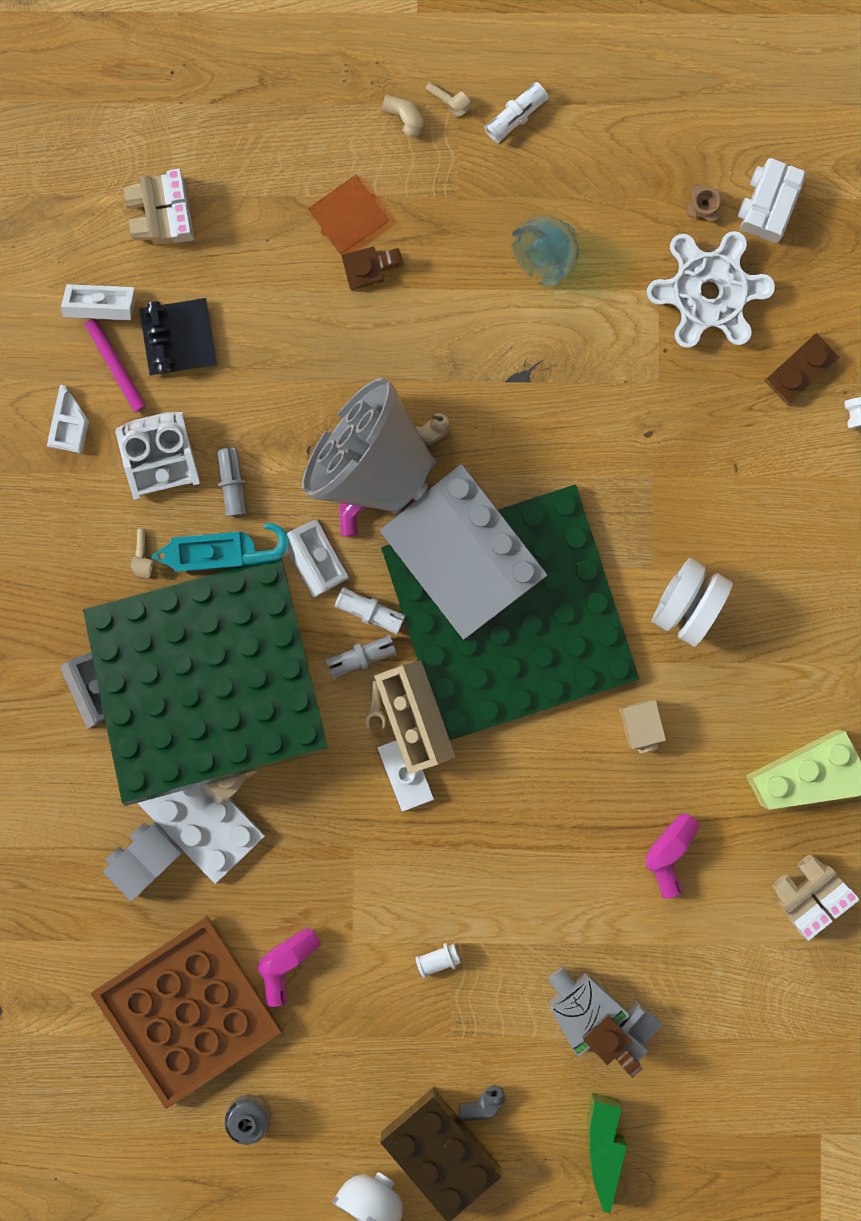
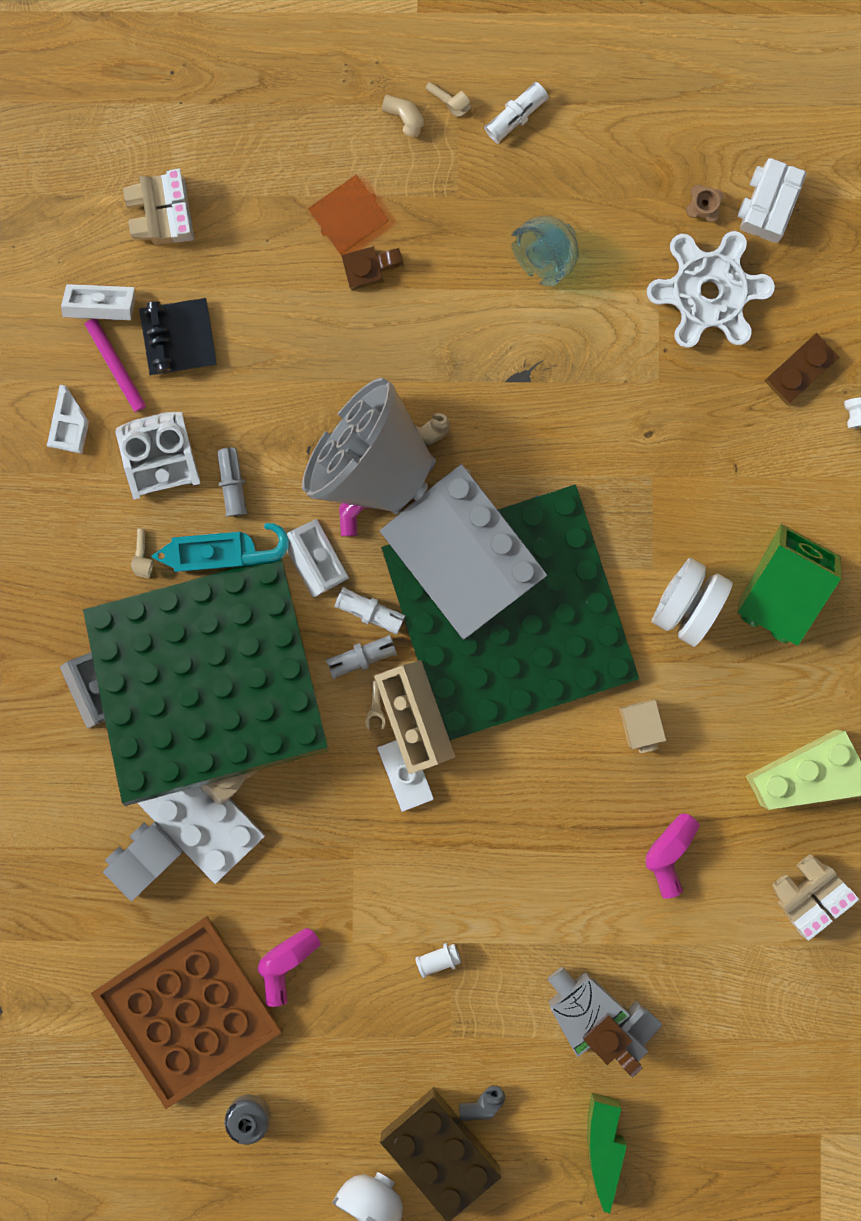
none -> green slope [737,524,842,646]

